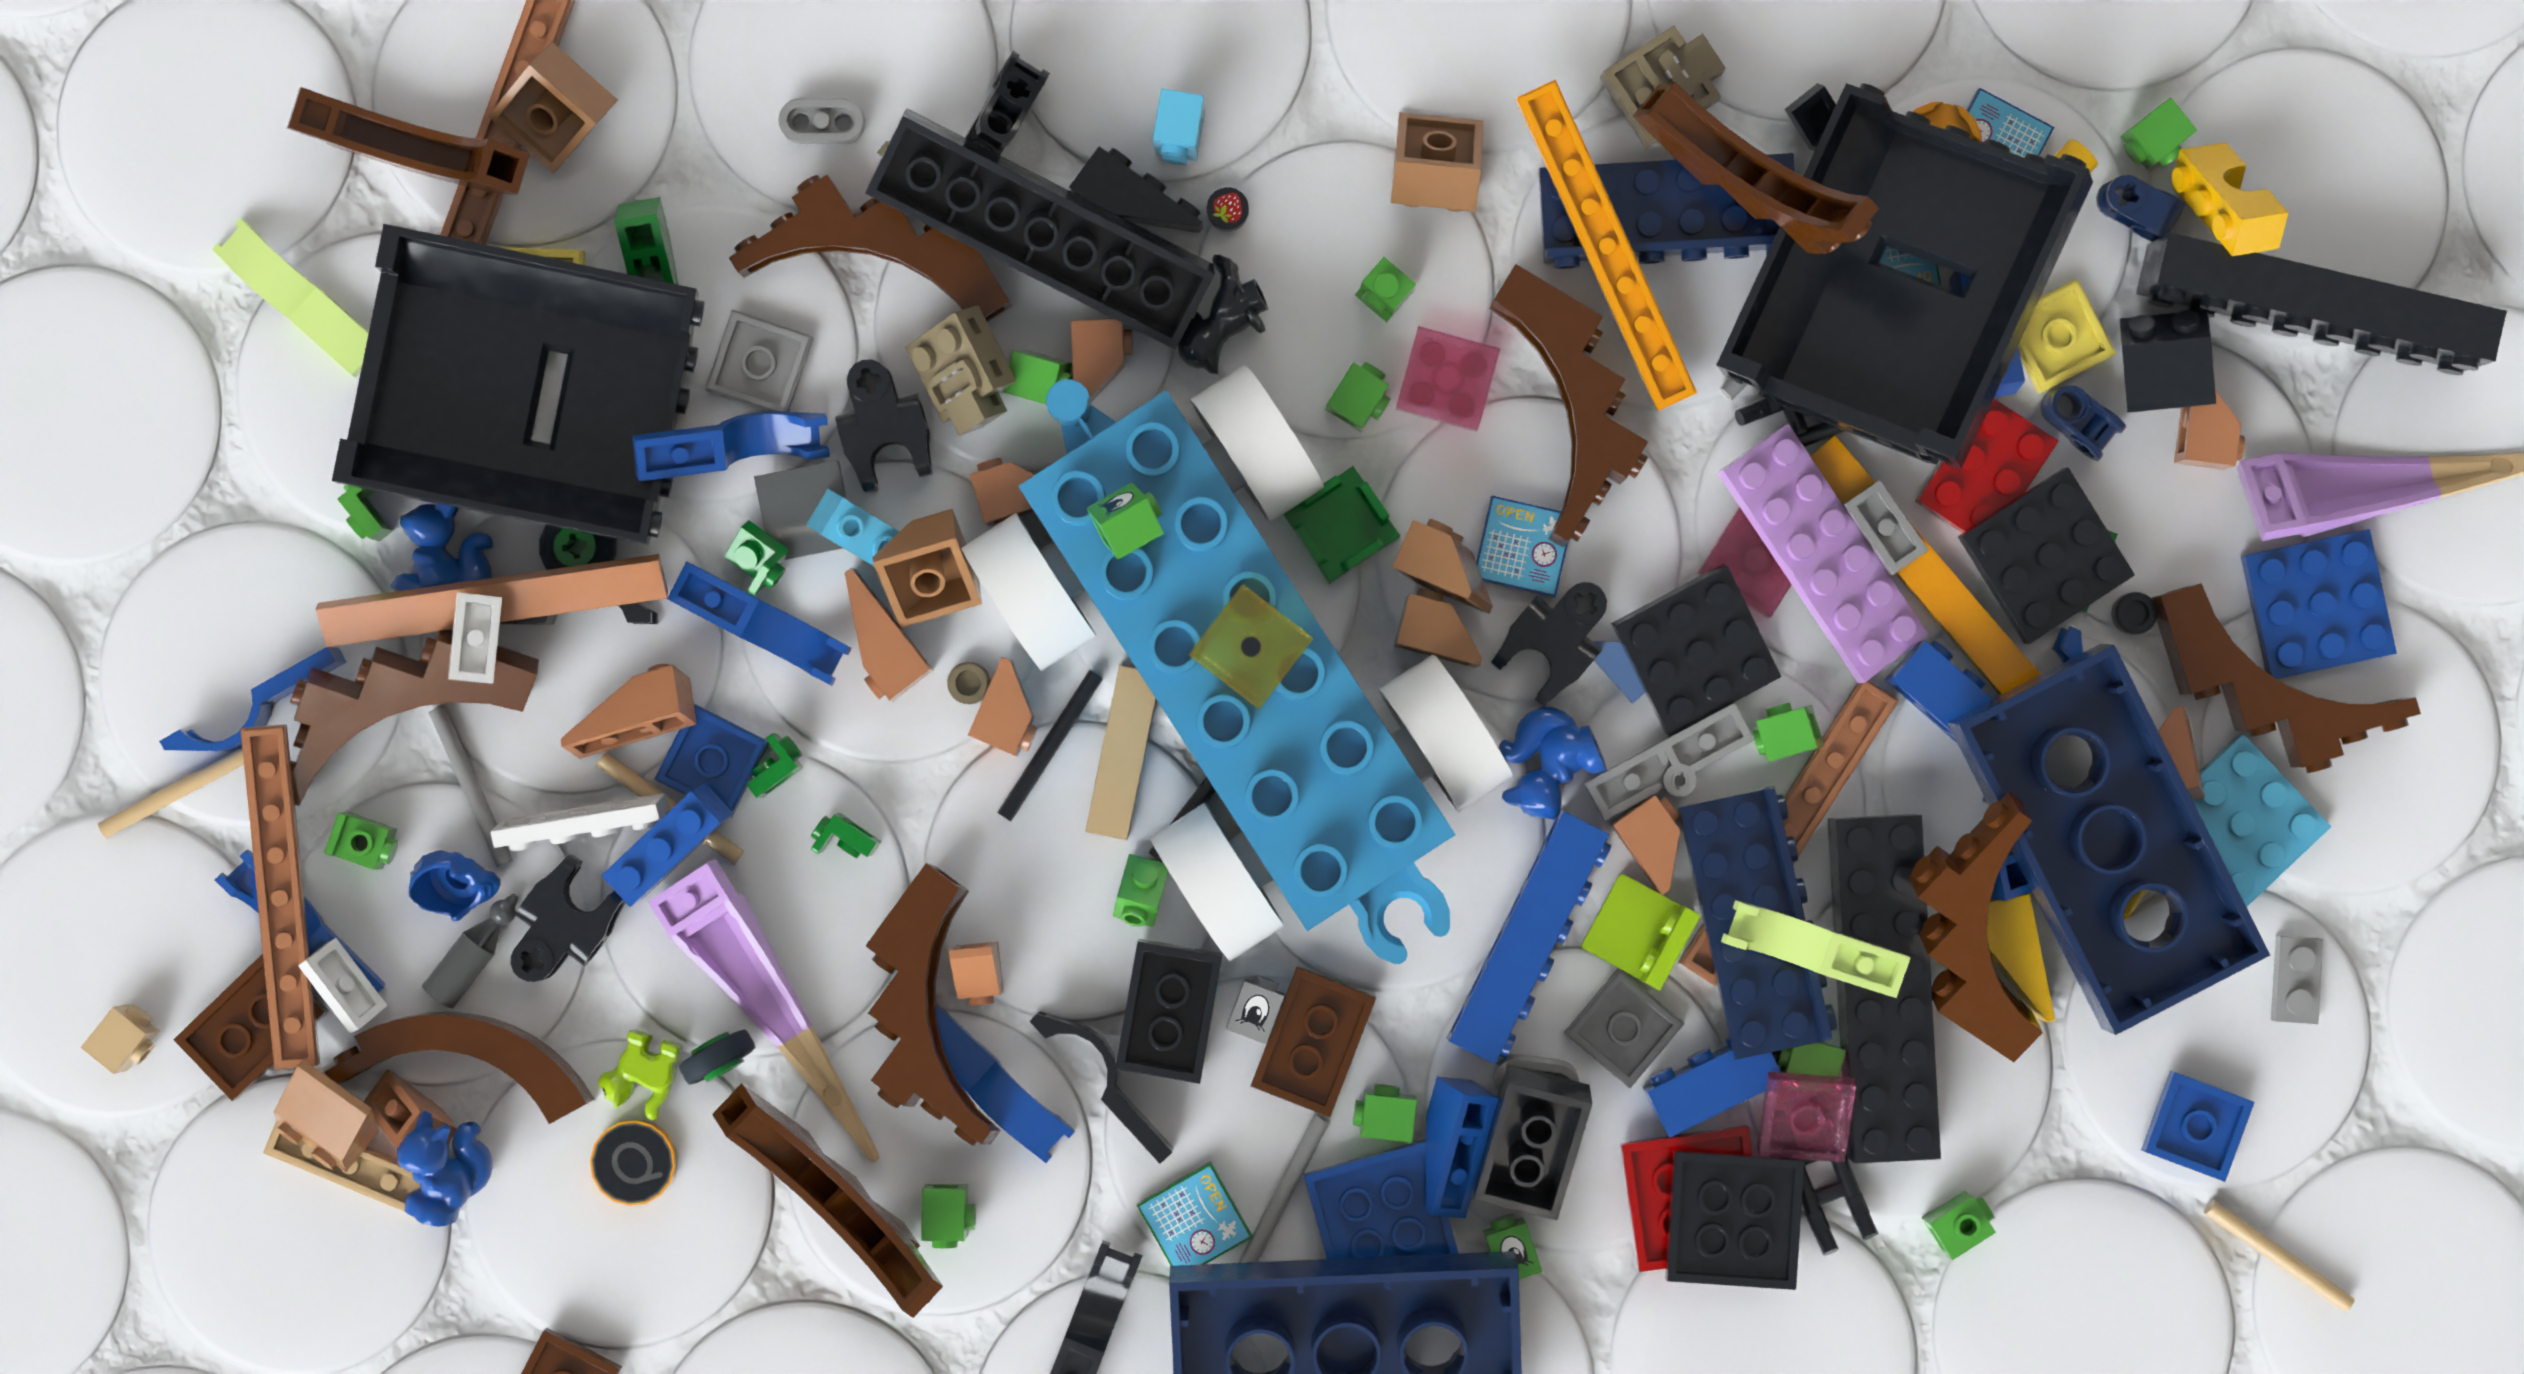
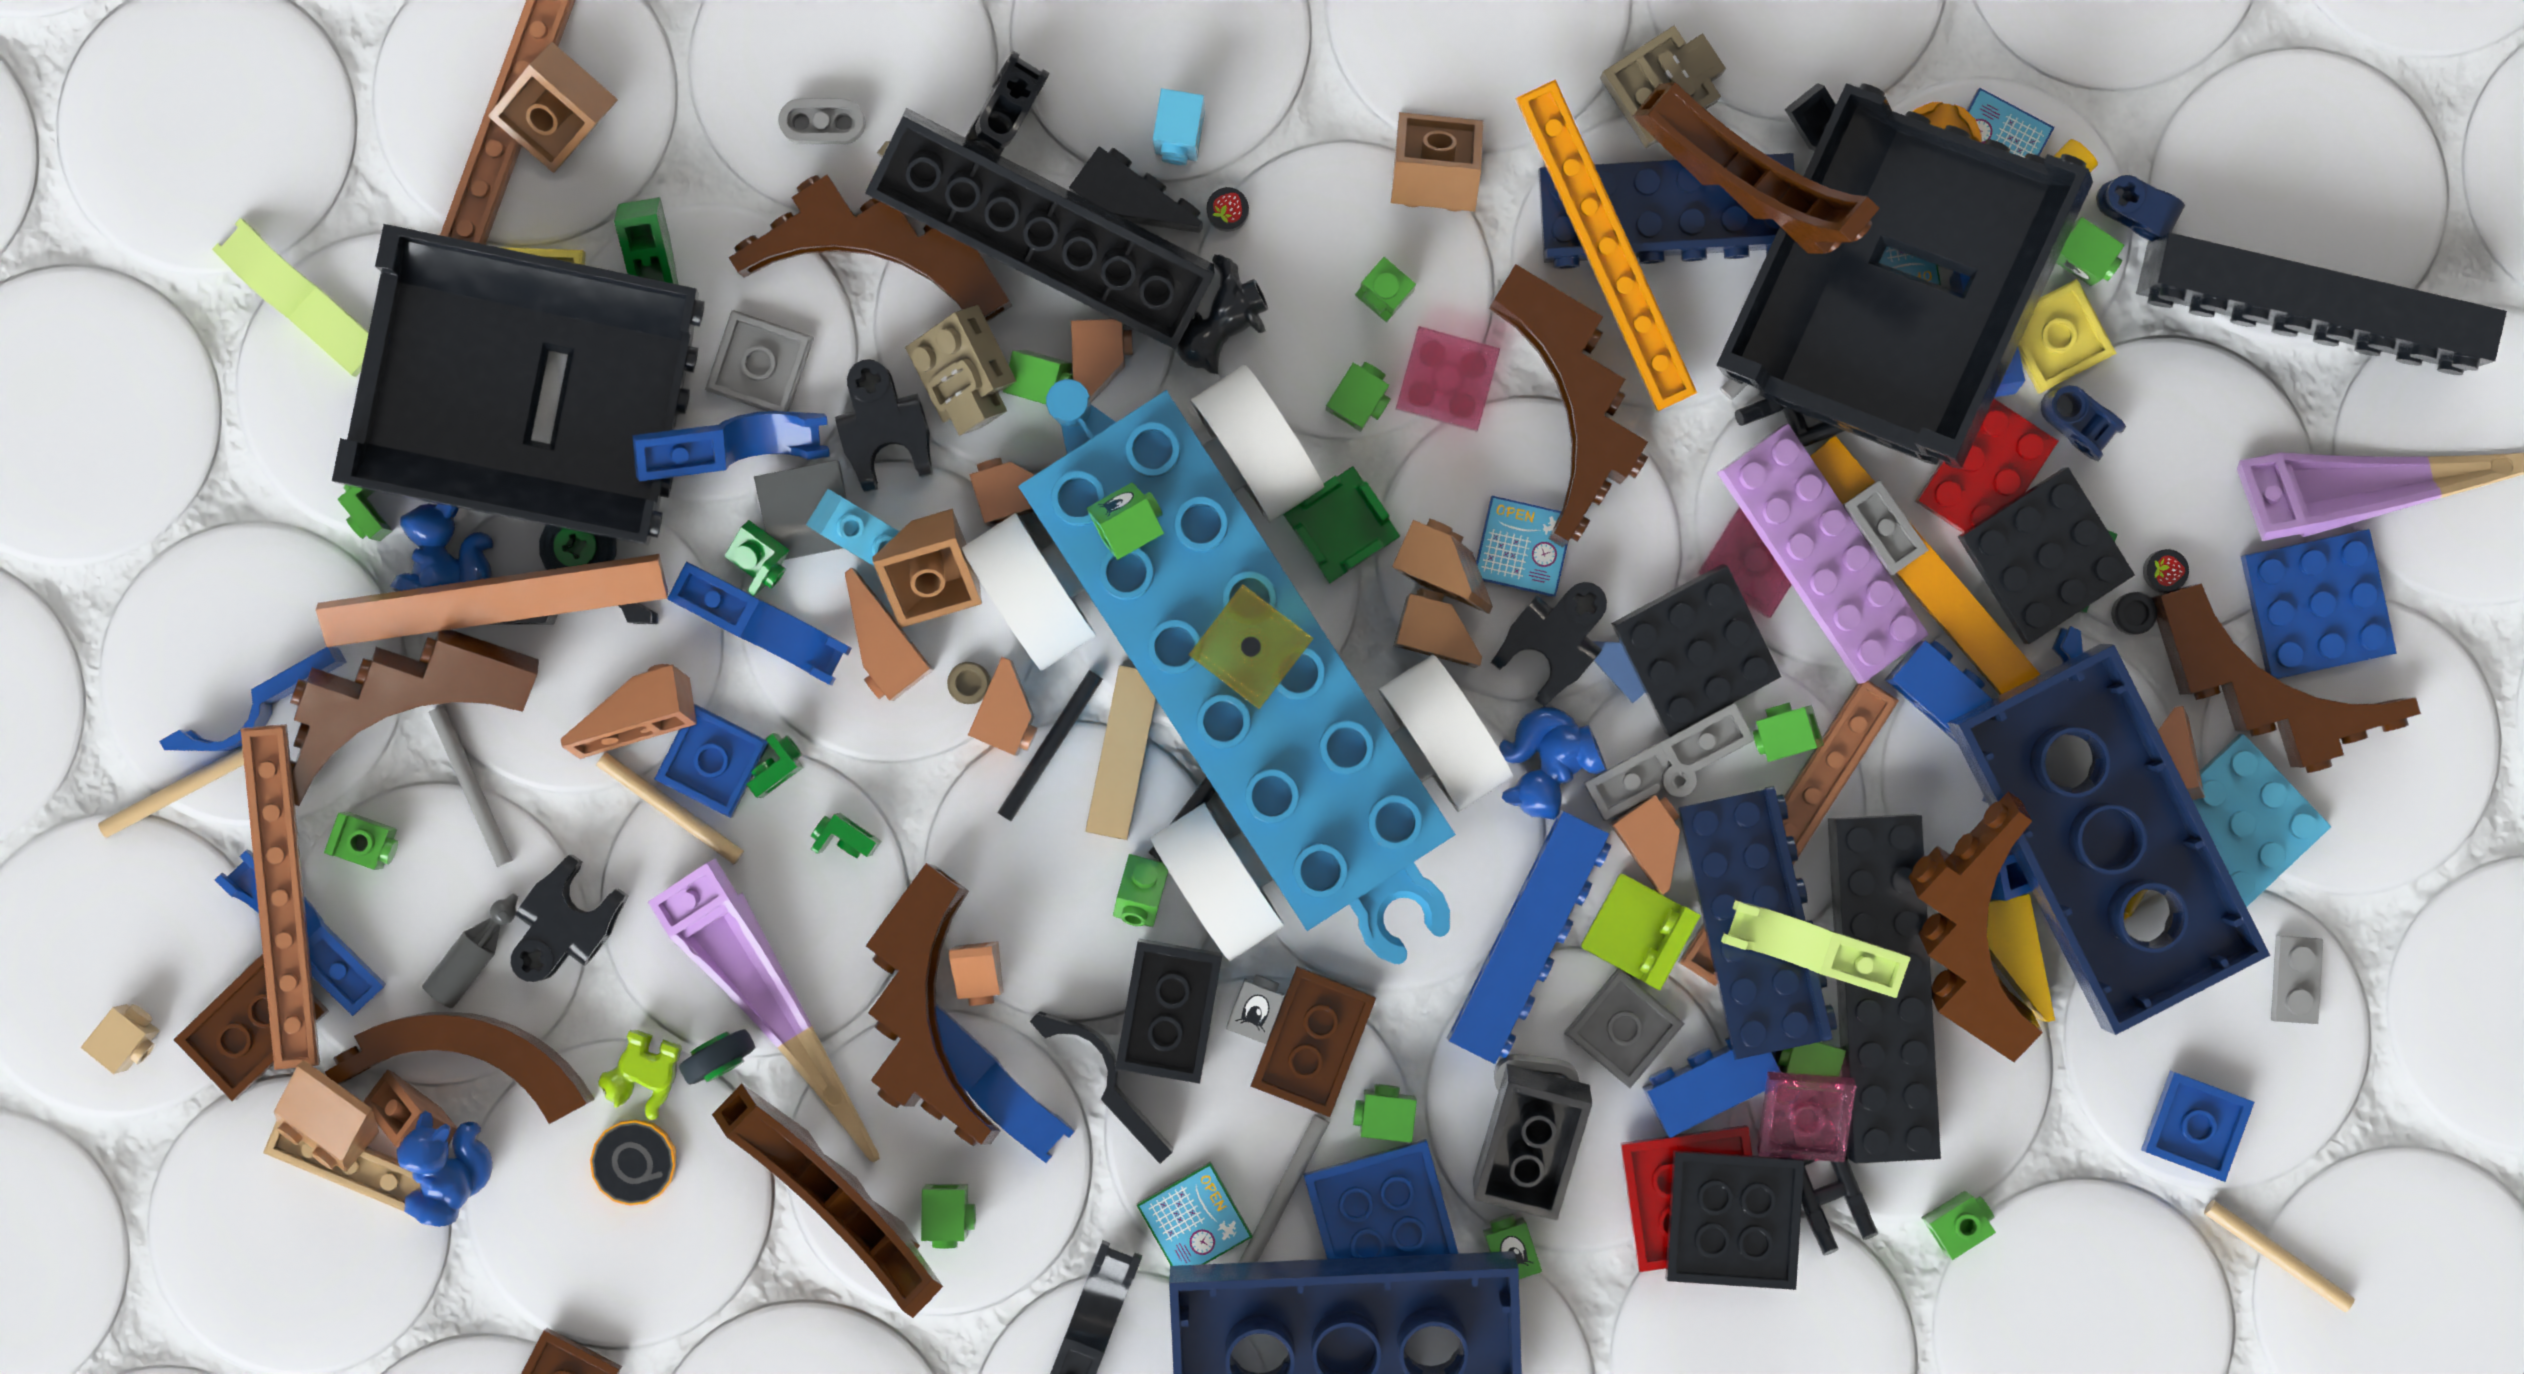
reddish brown arch [286,87,530,195] -> none
white plate [298,938,387,1034] -> none
blue hair [409,850,501,921] -> none
white plate [448,592,502,684] -> none
white plate [490,793,669,851] -> none
blue brick [601,783,734,907] -> none
blue slope [1426,1076,1499,1218] -> none
bright green brick [2120,97,2197,169] -> none
black slope [2120,309,2216,413] -> none
yellow arch [2171,142,2289,256] -> none
nougat slope [2174,390,2245,470] -> none
none -> bright green brick [2056,217,2125,286]
none -> tile [2143,549,2189,592]

